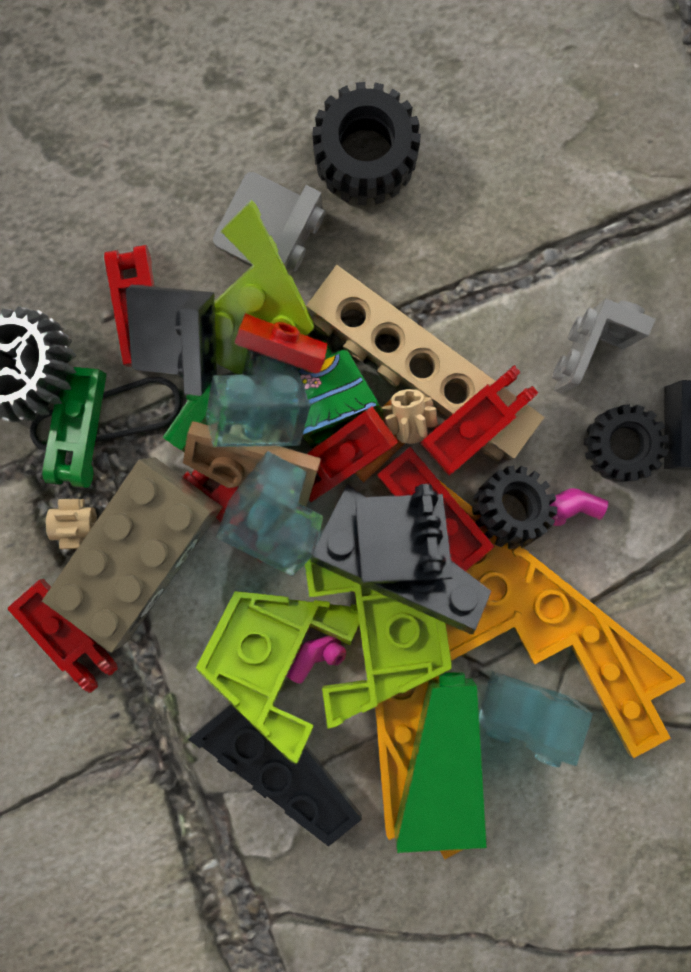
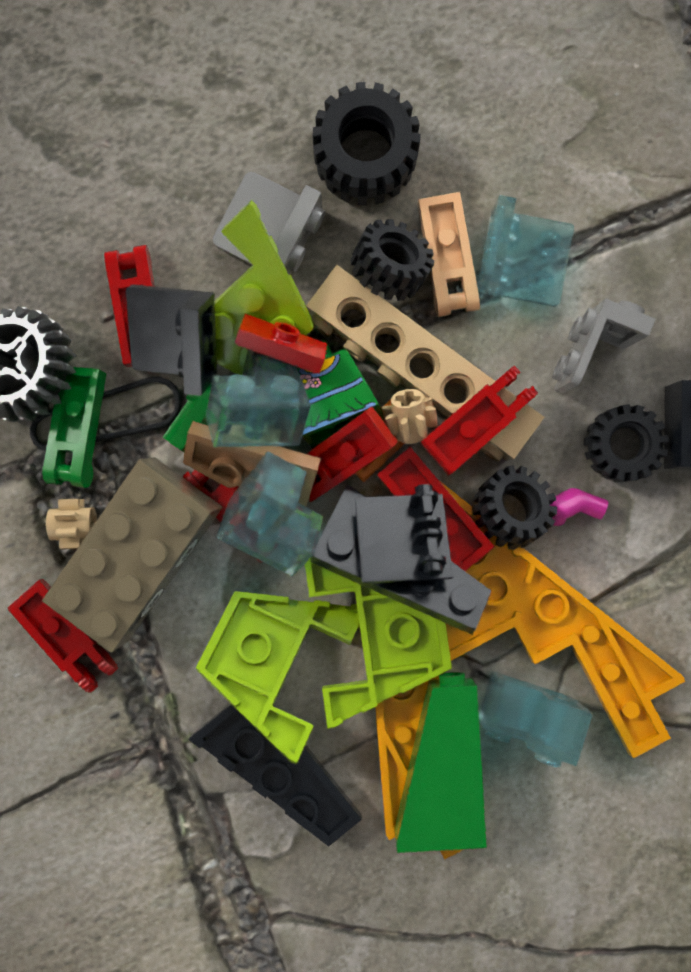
dark pink arm [287,636,346,684] -> none
none -> black tyre [351,219,435,301]
none -> light nougat plate [417,192,480,317]
none -> clear light blue bracket [477,195,574,307]

